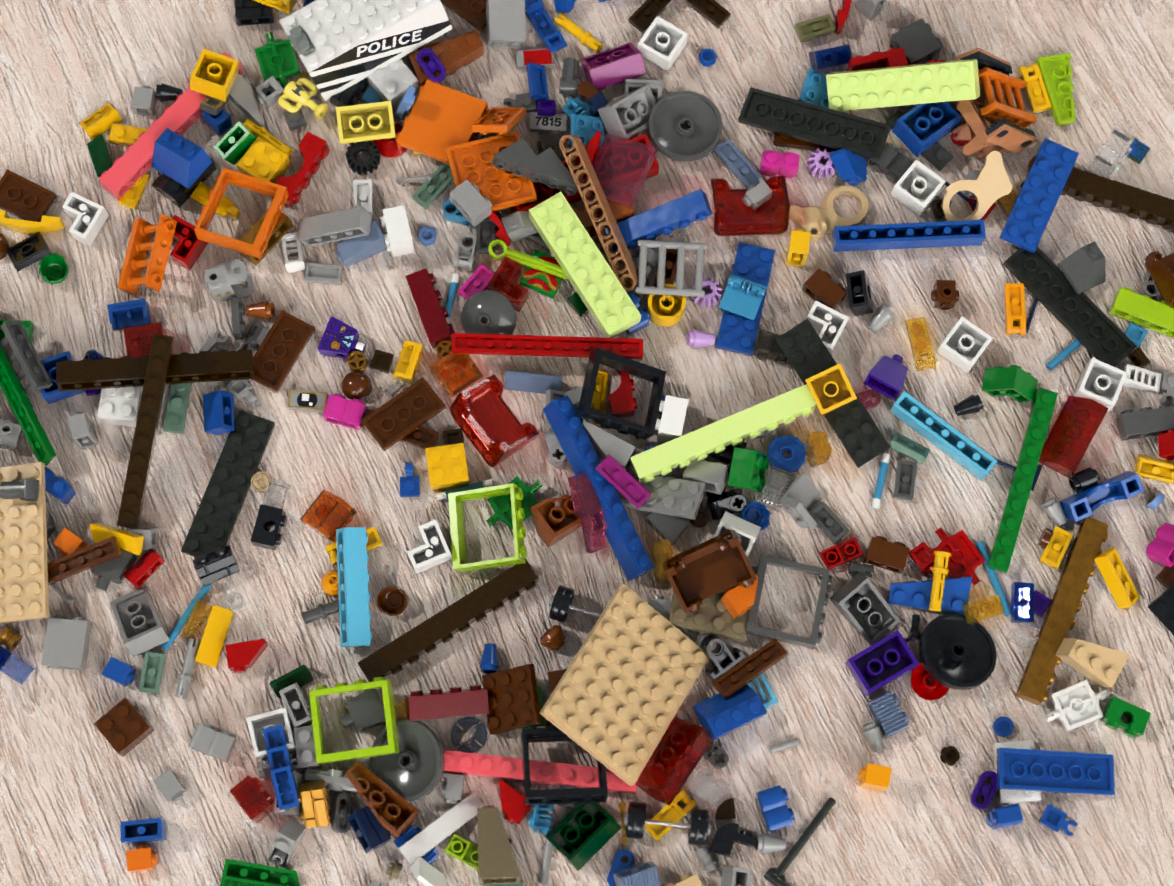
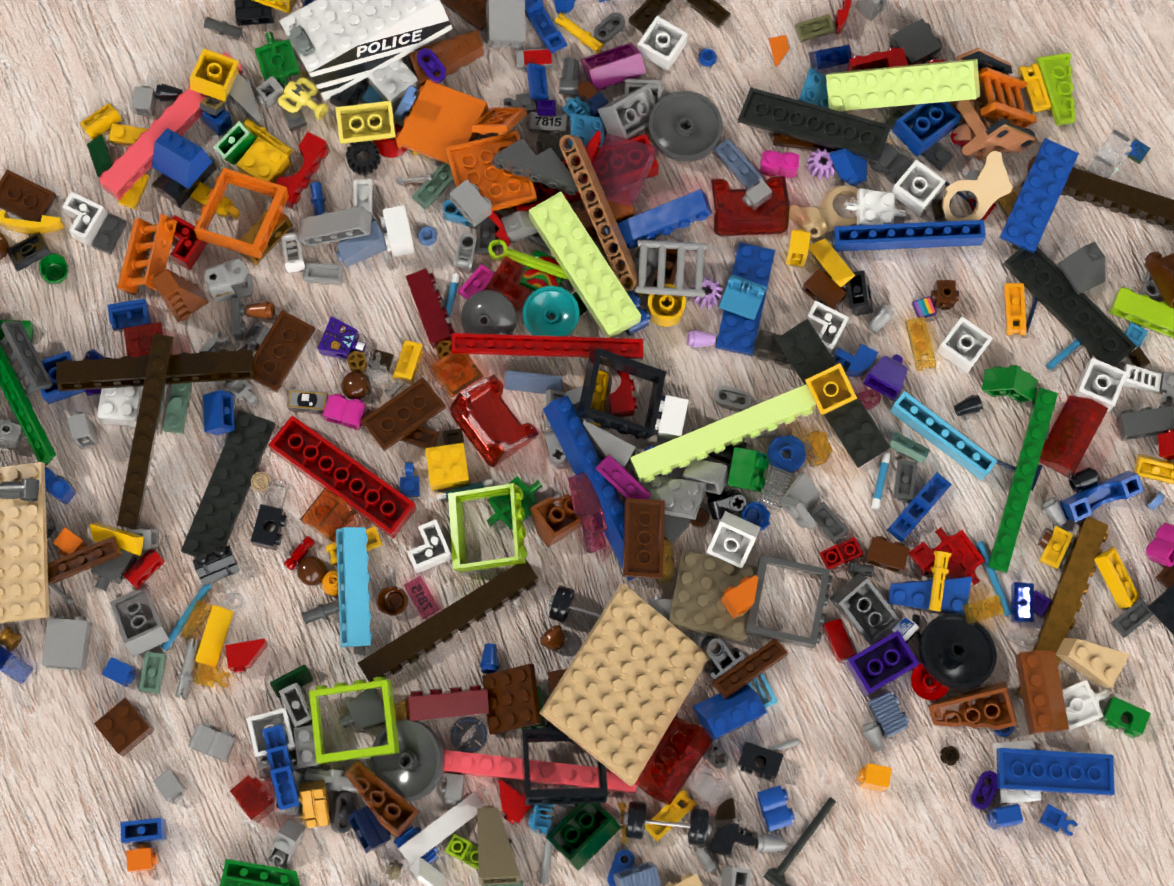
reddish brown windscreen [663,530,757,613] -> none
none -> dark grey plate [92,213,127,255]
none -> dark orange wedge [151,269,209,322]
none -> clear yellow plate [194,664,231,688]
none -> dark grey pin [204,17,242,39]
none -> red brick [268,415,417,539]
none -> red axle [284,536,315,571]
none -> reddish brown hair [297,556,327,586]
none -> blue axle [310,182,326,216]
none -> clear plate [366,352,391,387]
none -> clear pink tile [403,576,440,619]
none -> teal dish [523,286,579,337]
none -> flat silver plate [594,13,625,44]
none -> reddish brown plate [623,498,665,579]
none -> light grey plate [714,386,752,411]
none -> black brick [737,741,784,781]
none -> orange sticker [769,35,789,66]
none -> yellow slope [809,238,855,287]
none -> red slope [822,619,856,662]
none -> blue brick [833,344,879,377]
none -> white plate [844,188,906,225]
none -> blue slope [887,472,952,543]
none -> white tile [892,616,919,641]
none -> tile [912,296,937,321]
none -> dark orange wedge [928,681,1017,730]
none -> dark orange slope [1015,650,1069,735]
none -> dark grey plate [1111,598,1154,638]

